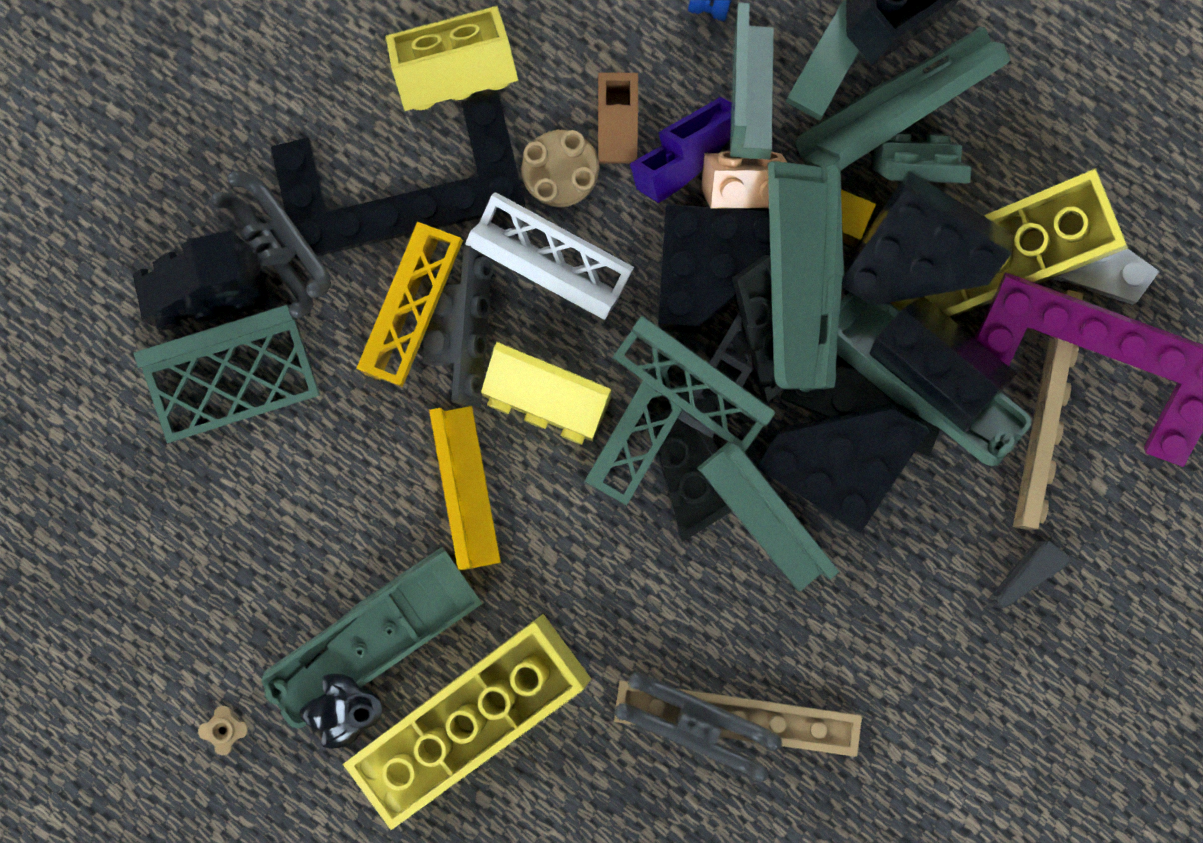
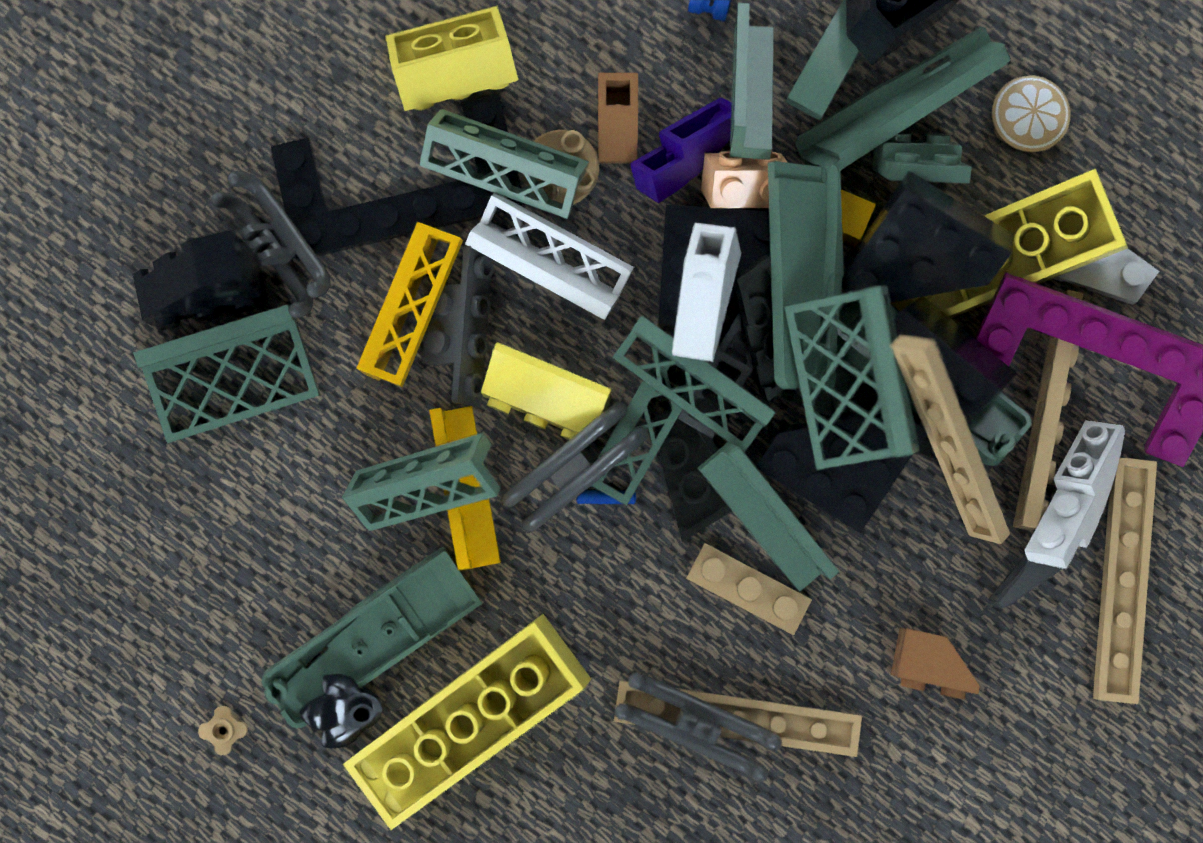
none -> sand green fence [342,433,501,531]
none -> sand green fence [419,109,589,219]
none -> dark grey piece [501,402,648,533]
none -> blue piece [576,490,636,504]
none -> white slope [672,223,741,362]
none -> tan plate [686,543,812,635]
none -> sand green fence [784,286,919,470]
none -> tan plate [890,335,1010,544]
none -> medium nougat slope [891,628,980,700]
none -> dish [992,76,1071,152]
none -> white slope [1024,420,1125,569]
none -> tan plate [1093,457,1157,704]

